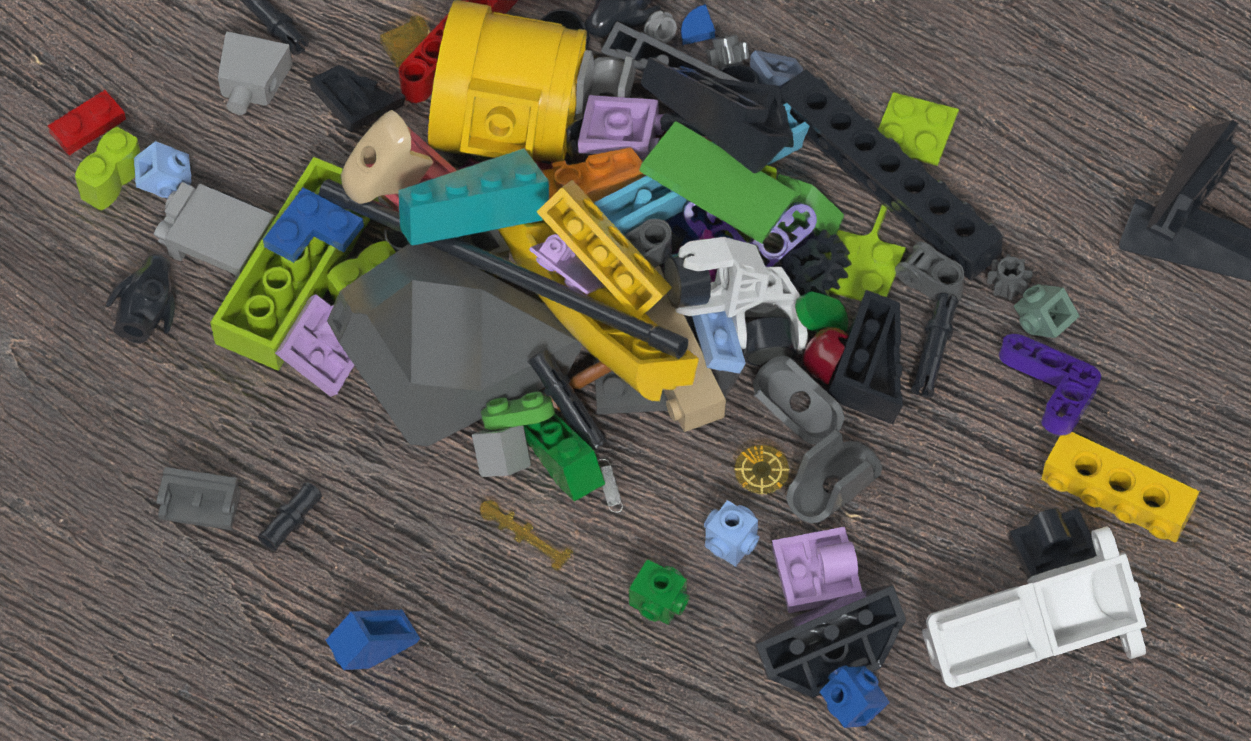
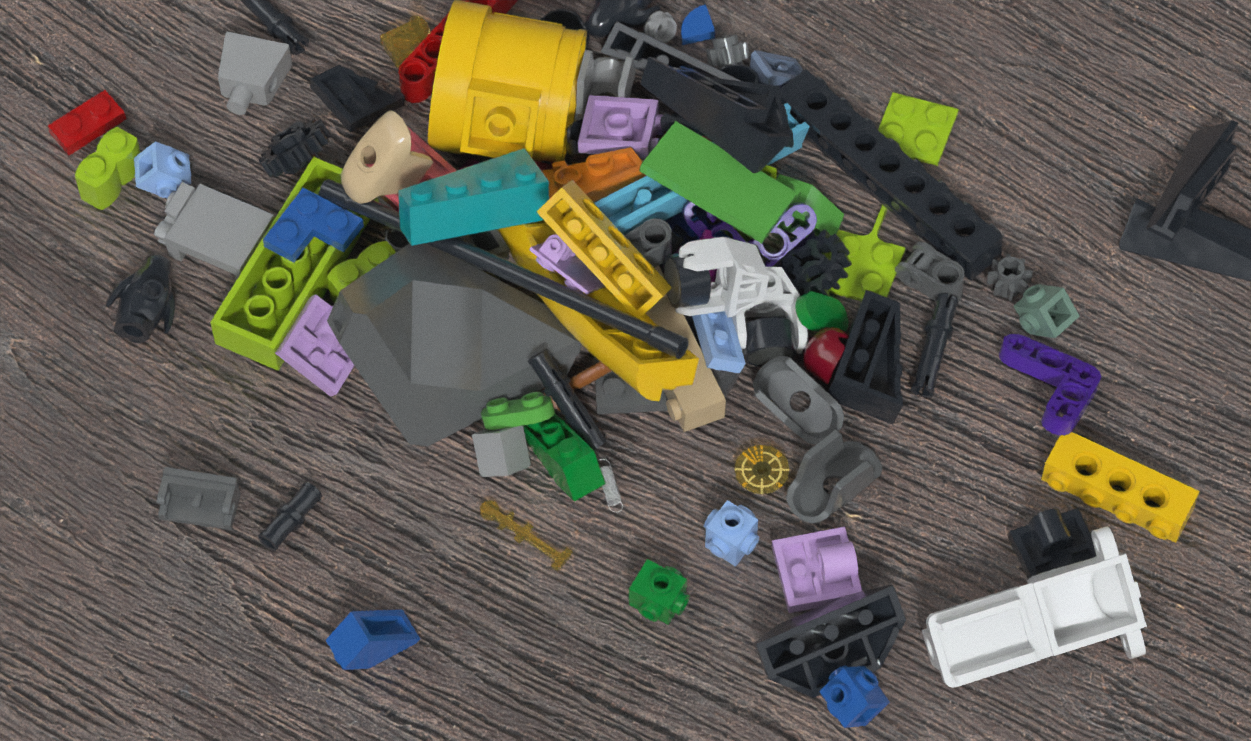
none -> black gear [258,119,332,177]

